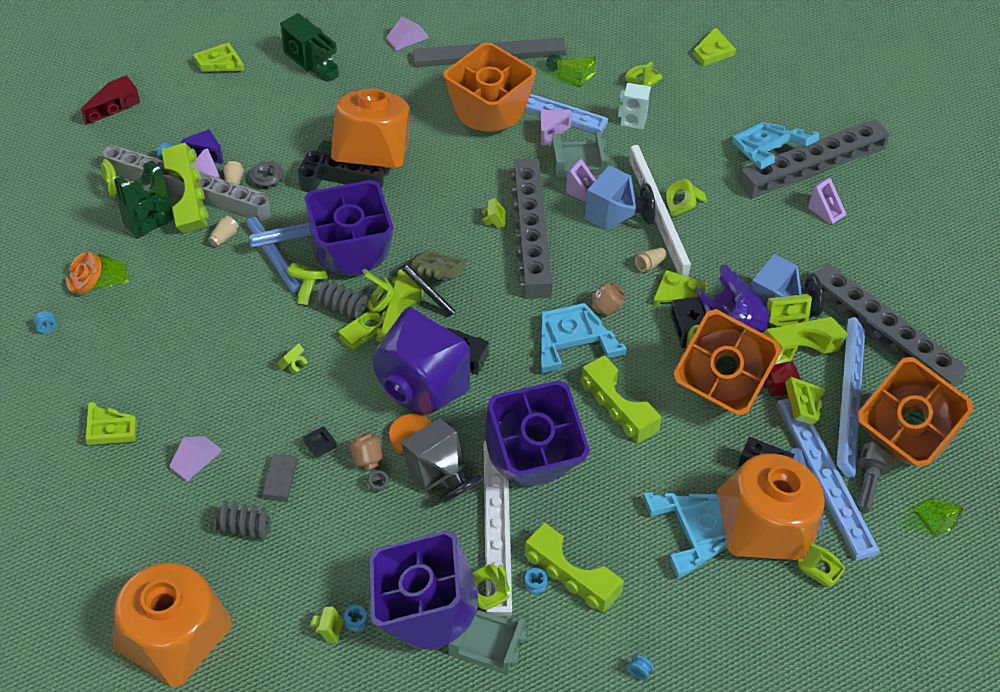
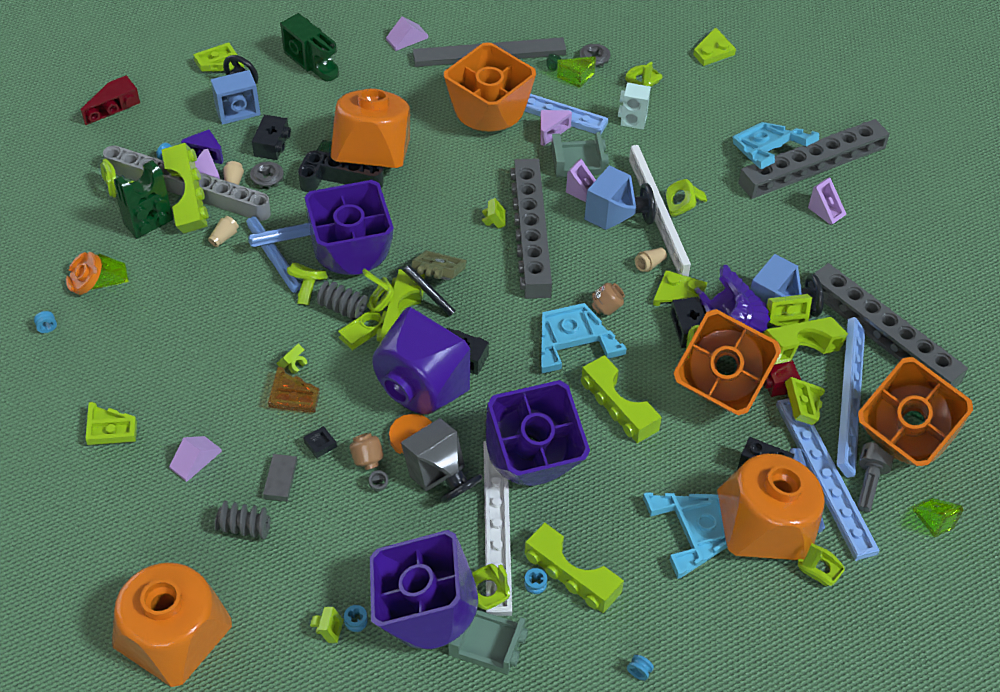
none -> medium blue piece [211,55,260,125]
none -> black brick [252,114,291,160]
none -> clear orange wing [268,367,320,413]
none -> flat silver gear [580,44,610,68]

